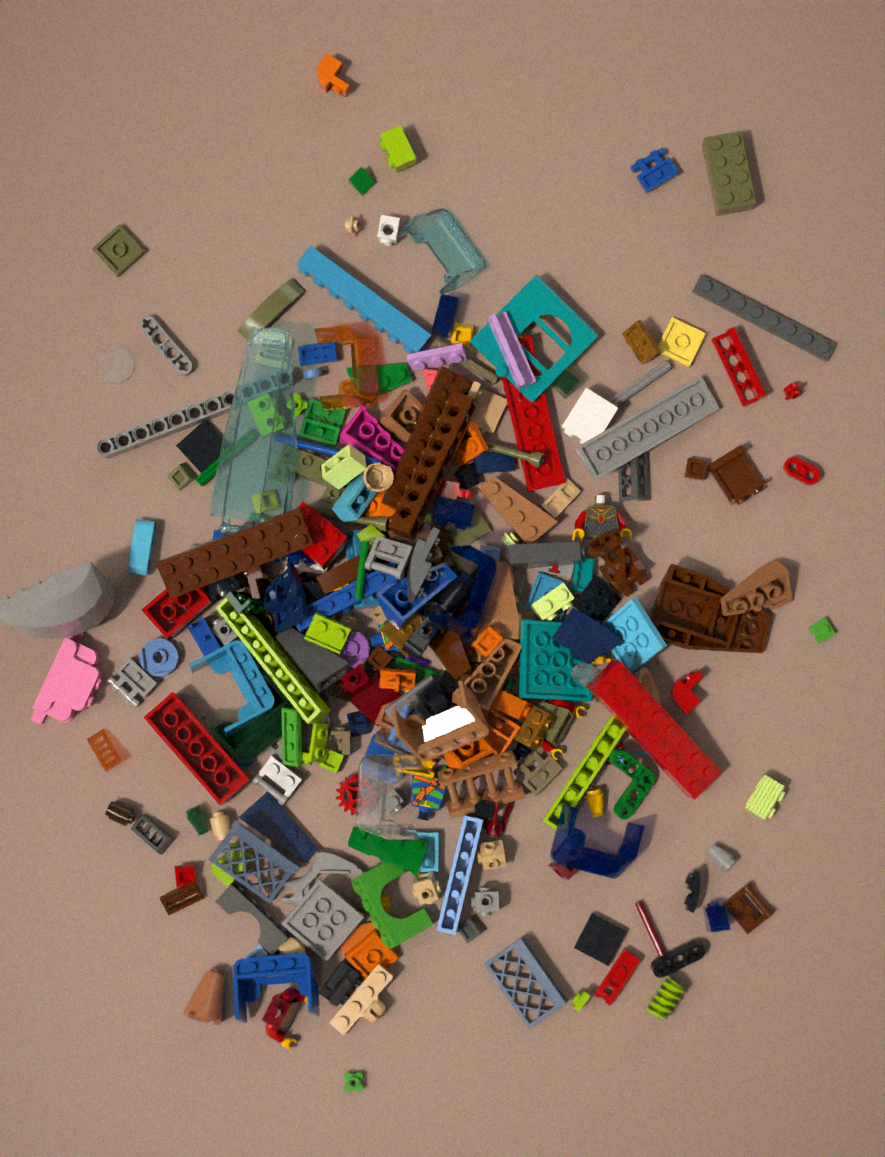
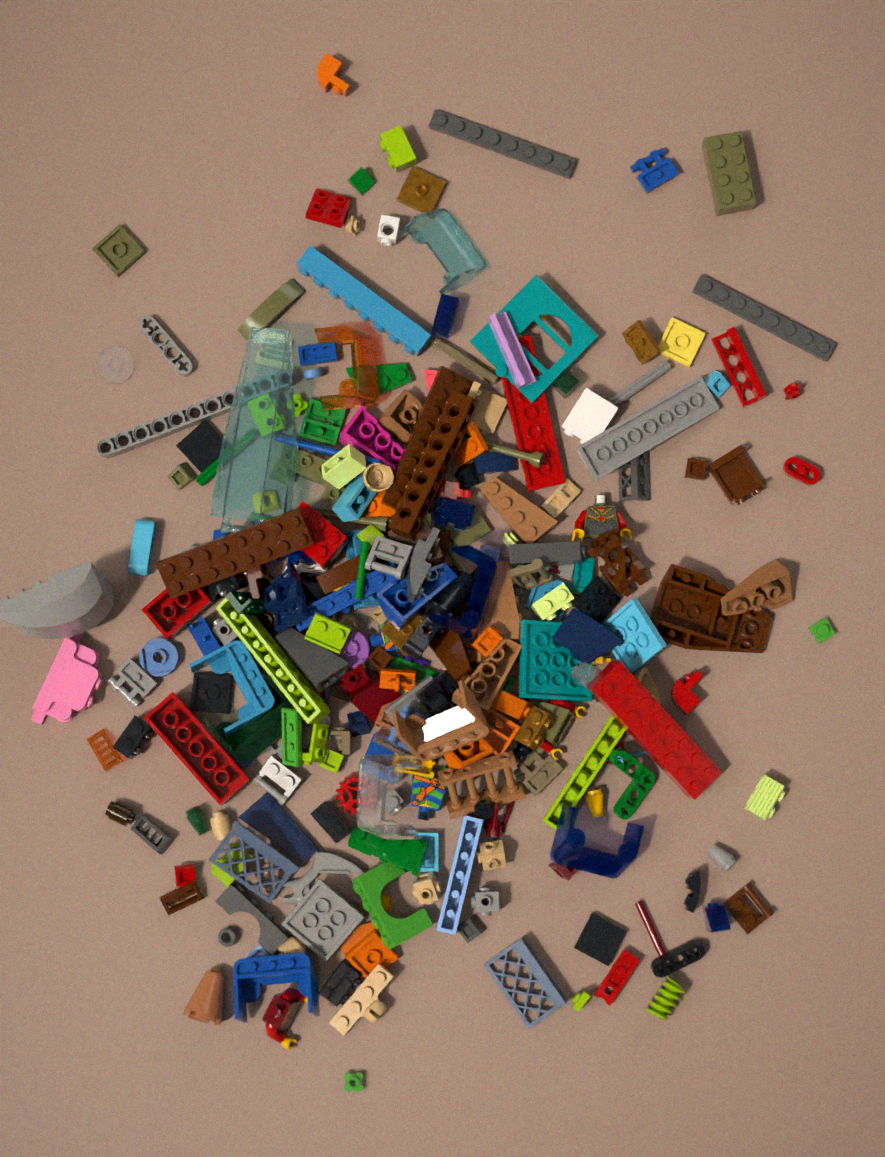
lavender plate [407,343,467,371] -> none
yellow slope [451,322,473,347] -> none
none -> black brick [113,715,153,759]
none -> black tile [190,672,233,714]
none -> dark grey plate [218,927,238,947]
none -> red plate [305,189,352,228]
none -> black brick [311,801,351,843]
none -> pearl gold plate [396,166,446,217]
none -> dark grey plate [429,109,576,179]
none -> dark tan plate [509,559,554,590]
none -> medium azure slope [704,370,731,398]

